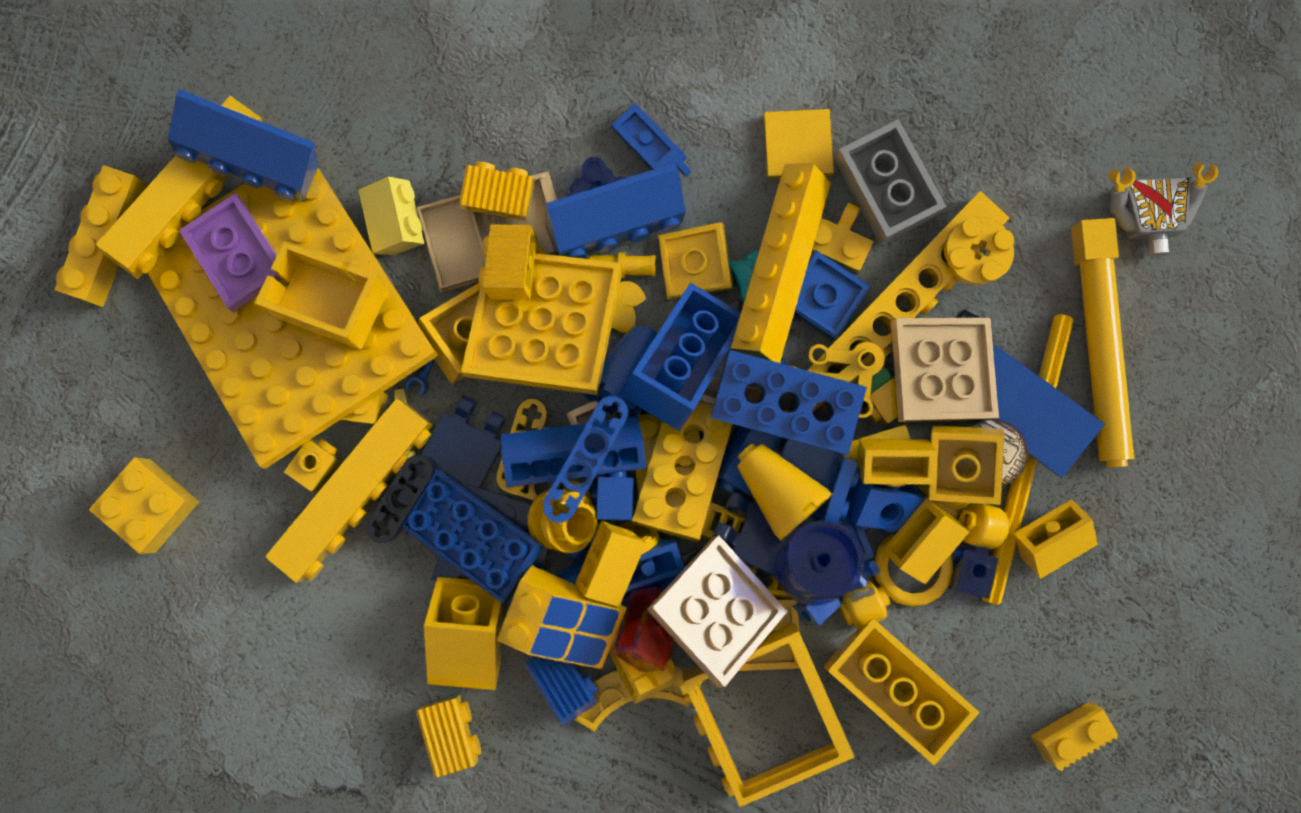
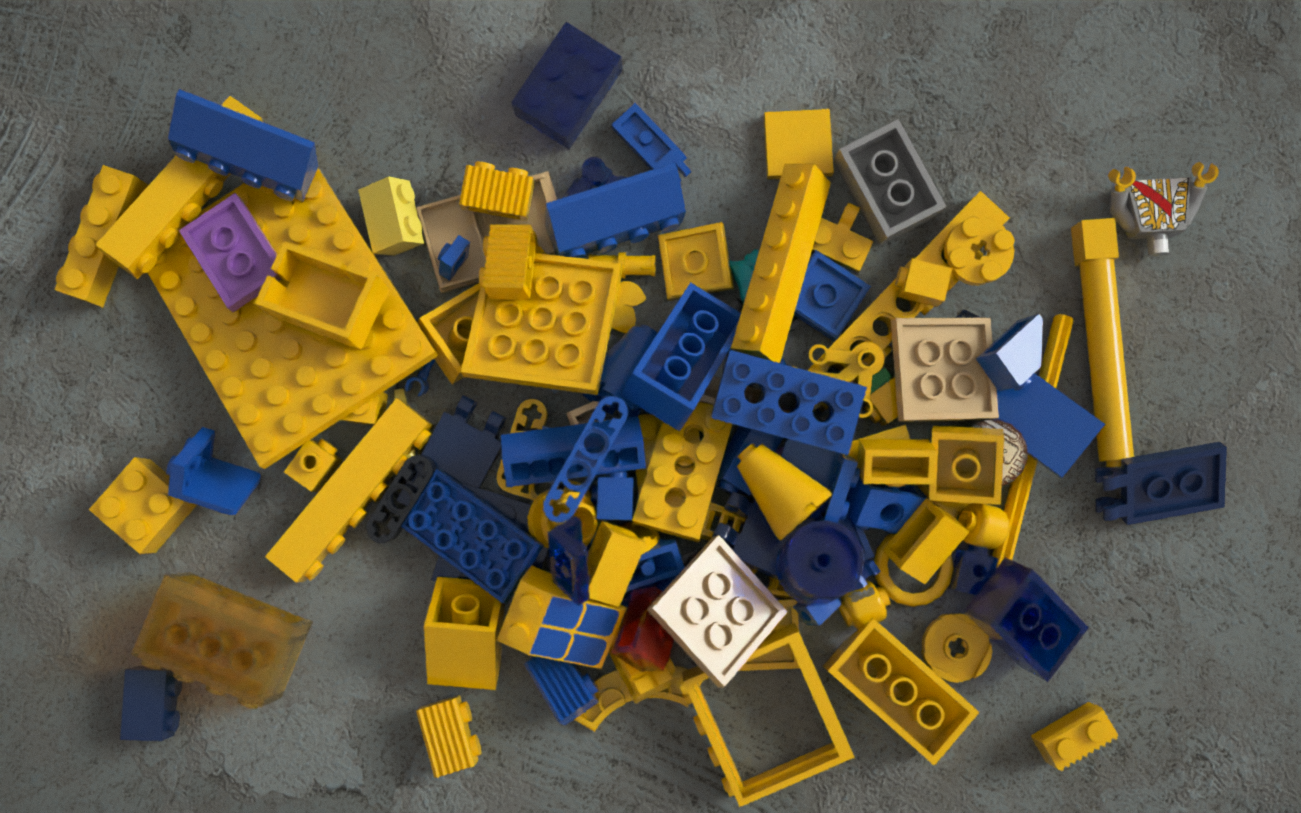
yellow brick [1014,499,1098,579] -> none
none -> dark blue brick [120,666,182,741]
none -> clear yellow brick [131,572,313,709]
none -> blue bracket [166,427,261,515]
none -> blue plate [437,235,470,281]
none -> clear blue brick [511,22,622,149]
none -> clear blue bracket [548,516,590,606]
none -> yellow brick [895,258,952,307]
none -> yellow plate [921,613,993,683]
none -> clear blue brick [964,557,1089,682]
none -> slope [976,314,1043,391]
none -> dark blue tile [1095,441,1227,525]

